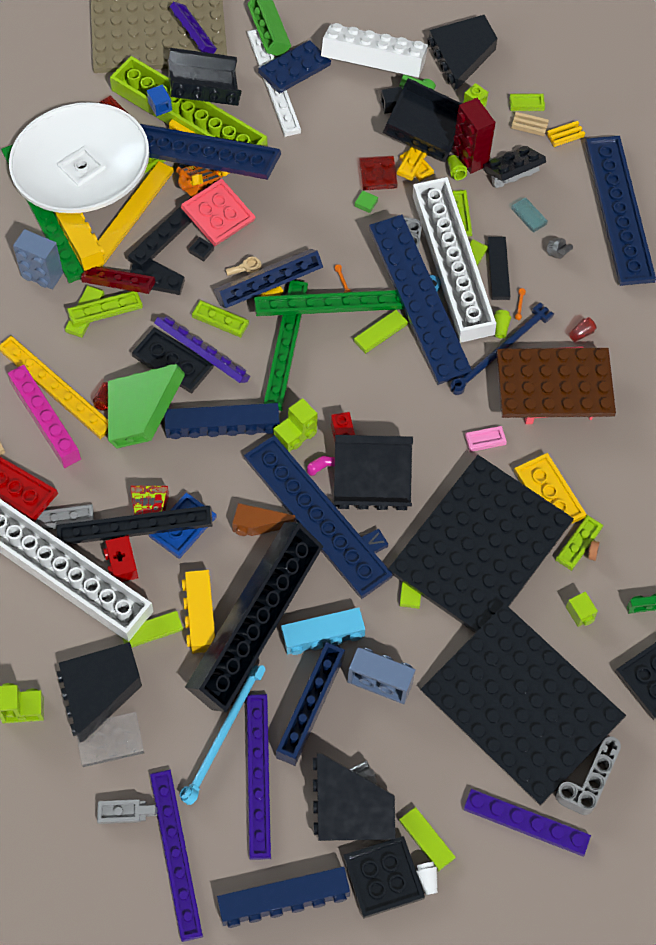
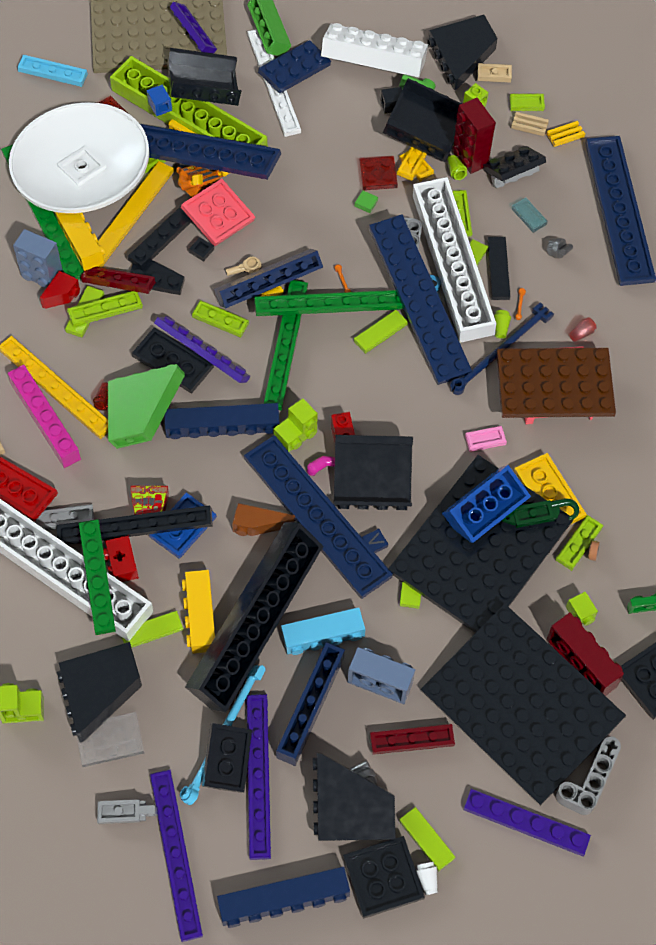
none -> medium azure plate [17,55,88,87]
none -> red slope [40,271,80,309]
none -> green plate [79,520,116,635]
none -> black plate [202,723,252,793]
none -> dark red plate [370,724,455,755]
none -> blue slope [442,465,531,543]
none -> tan plate [477,63,512,83]
none -> dark green plate [502,498,579,528]
none -> dark red brick [546,612,624,696]

